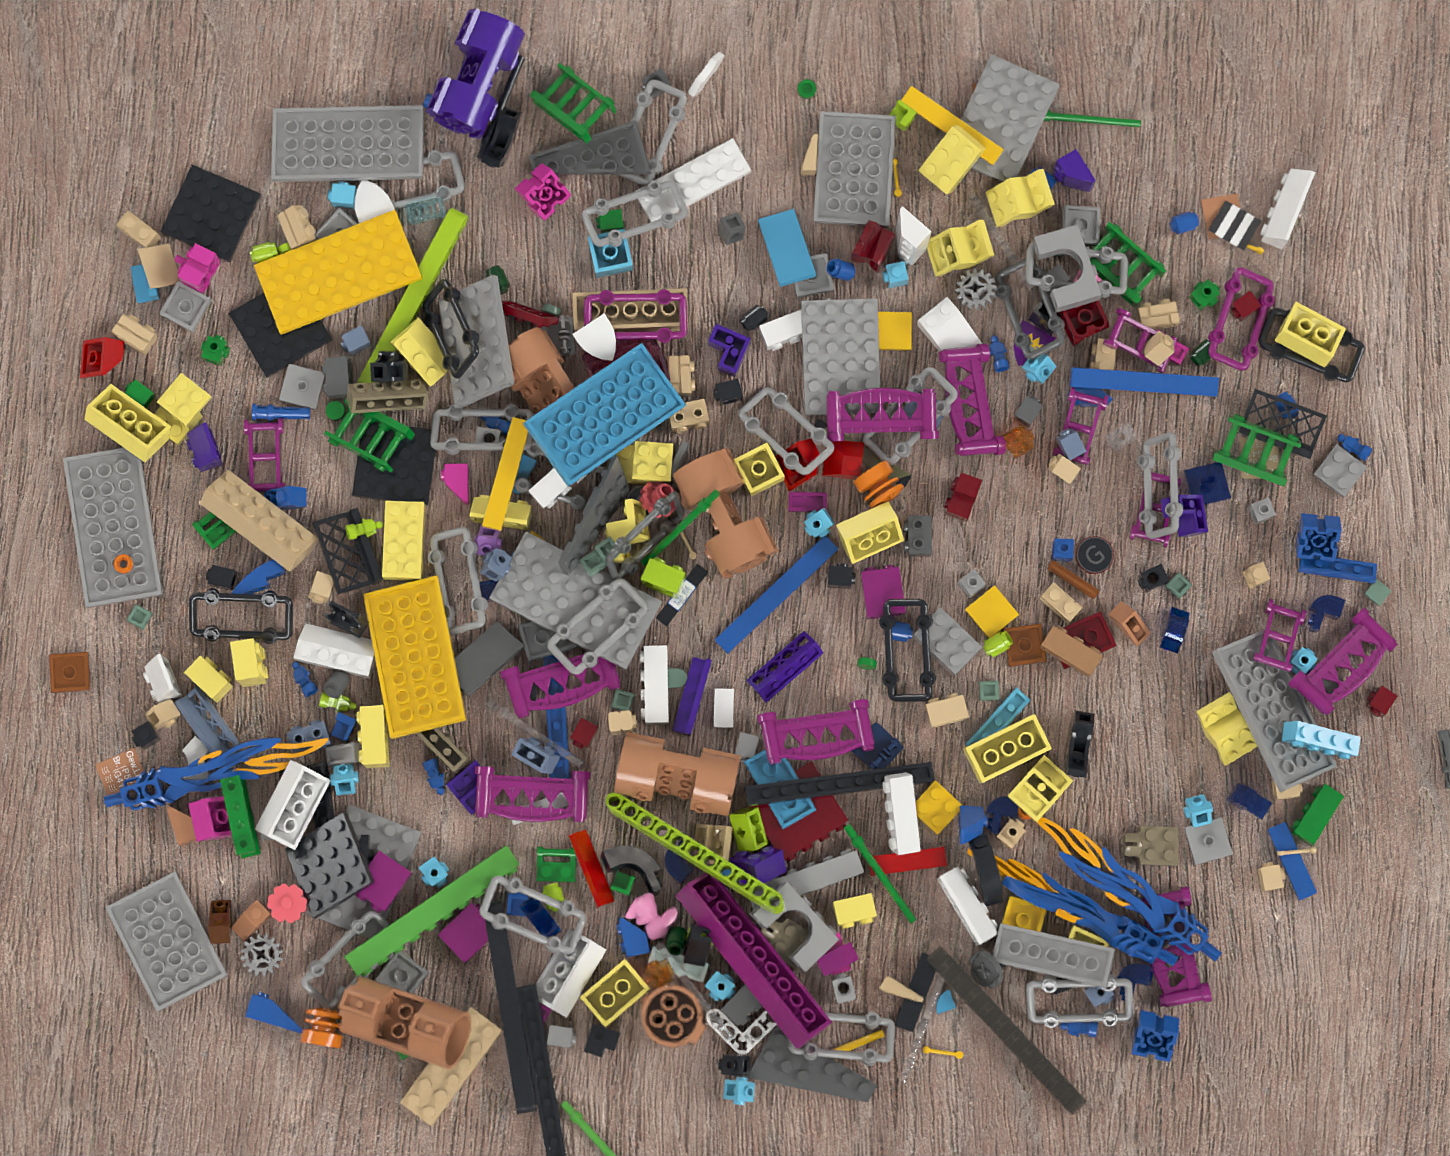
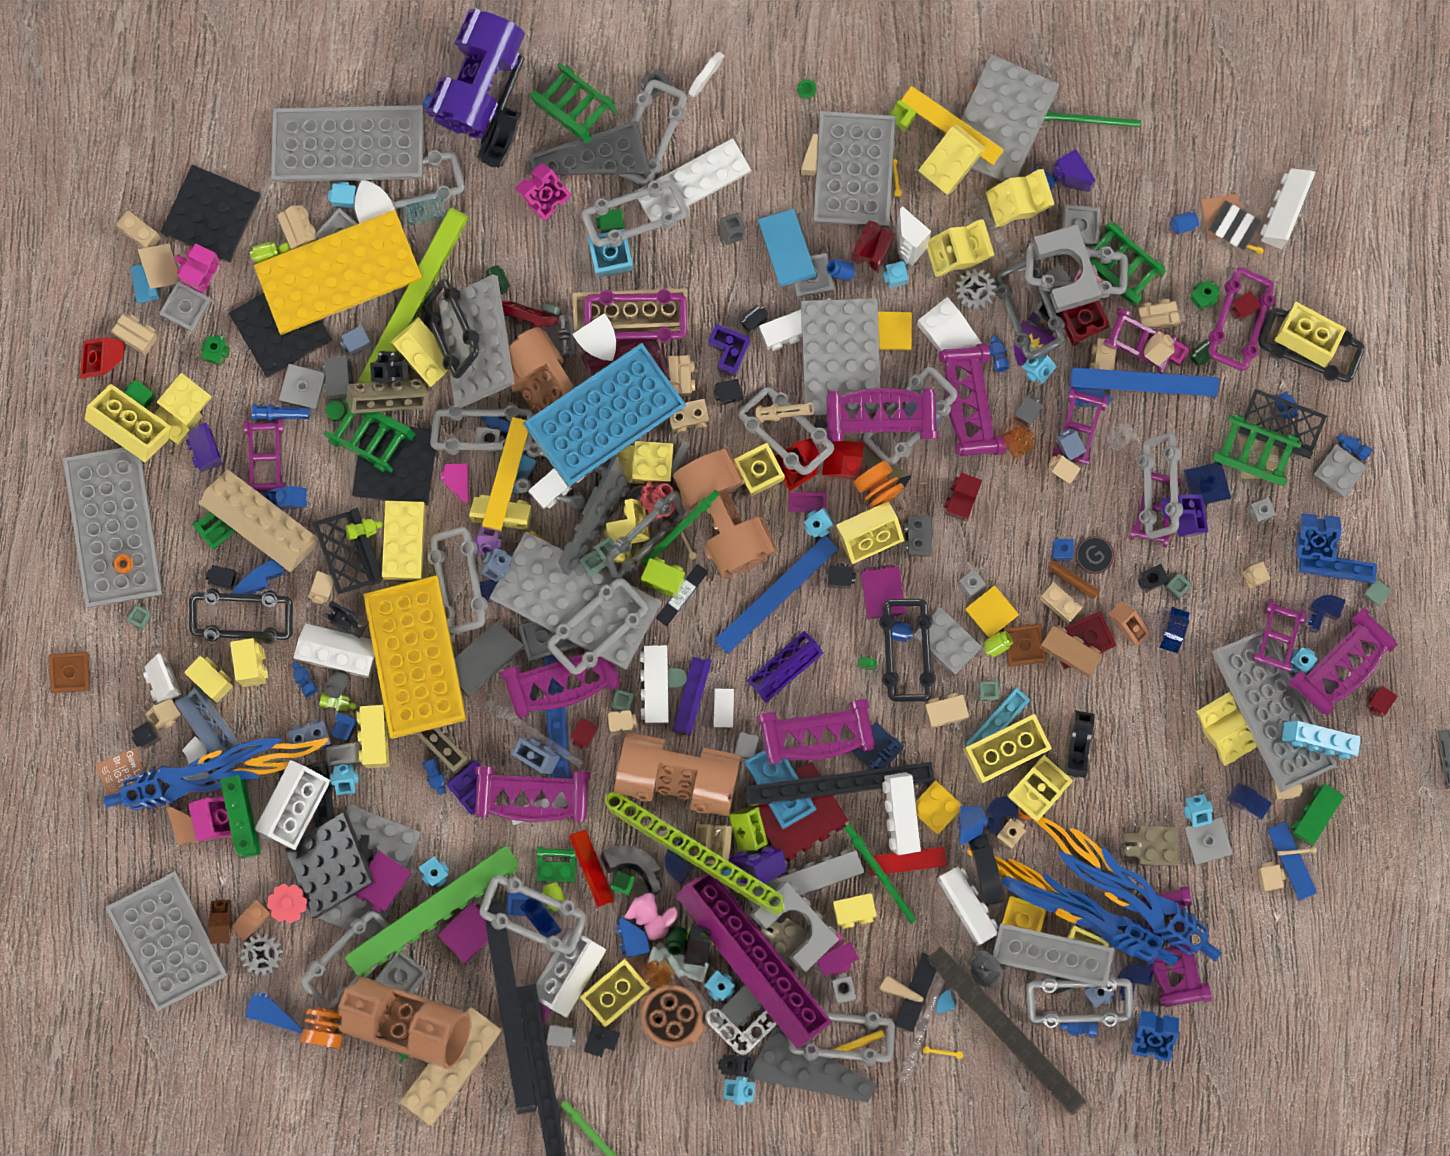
none -> tan pin [756,403,814,423]

